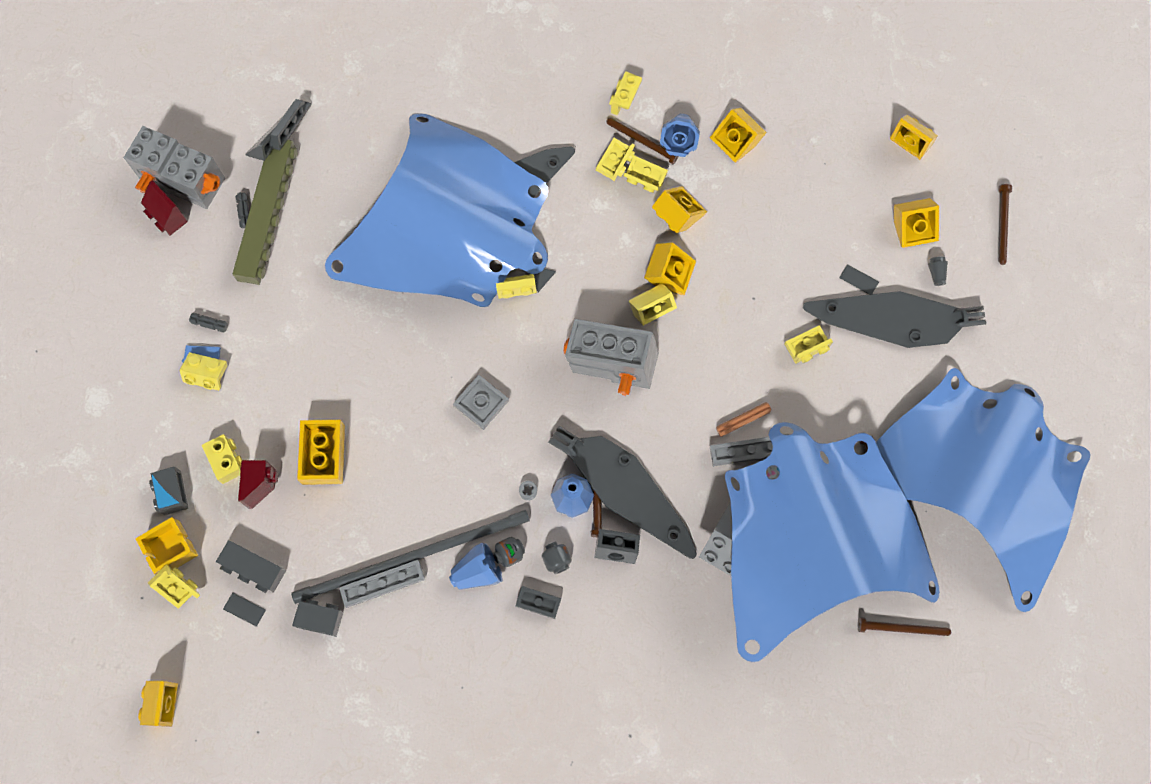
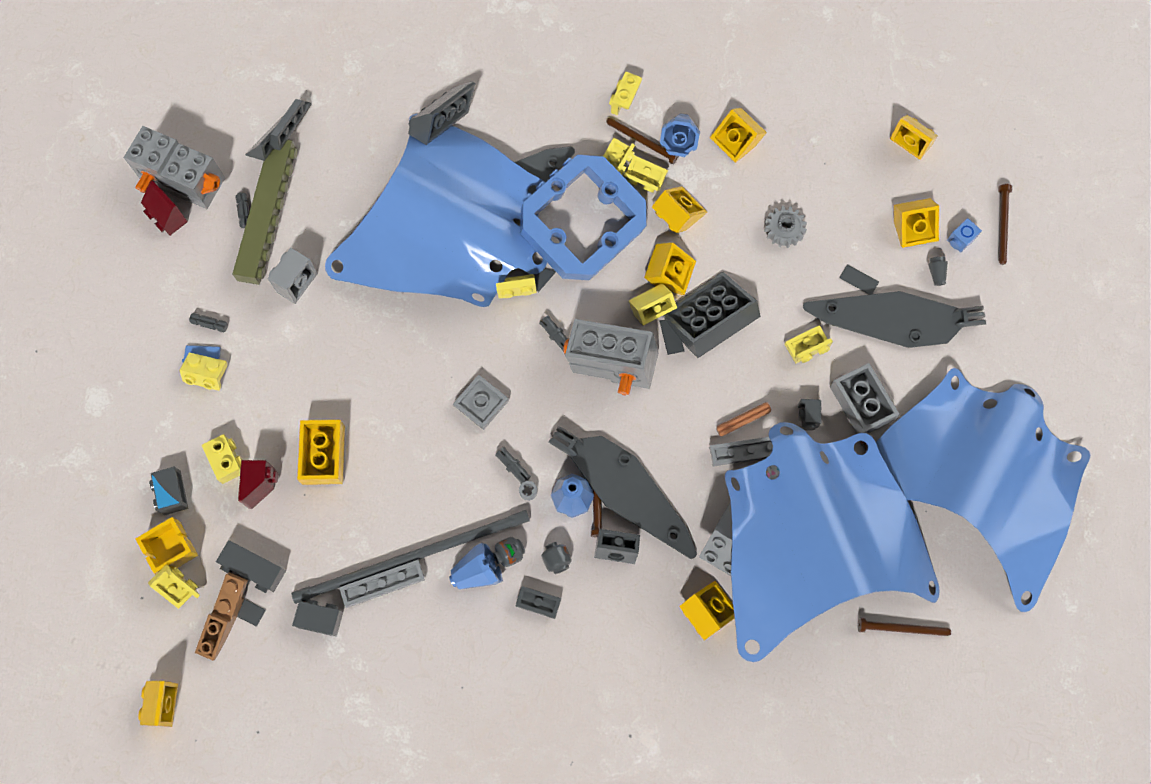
none -> medium nougat slope [195,573,248,661]
none -> light grey brick [268,248,318,304]
none -> dark grey slope [408,81,476,145]
none -> dark grey pin [495,447,531,484]
none -> medium blue panel [520,155,646,280]
none -> dark grey pin [539,316,568,351]
none -> dark grey sticker [659,320,685,355]
none -> dark grey slope [663,272,761,358]
none -> yellow slope [679,581,735,641]
none -> light grey gear [764,206,807,248]
none -> dark grey brick [798,399,821,430]
none -> light grey brick [830,363,900,434]
none -> medium blue brick [947,218,982,252]

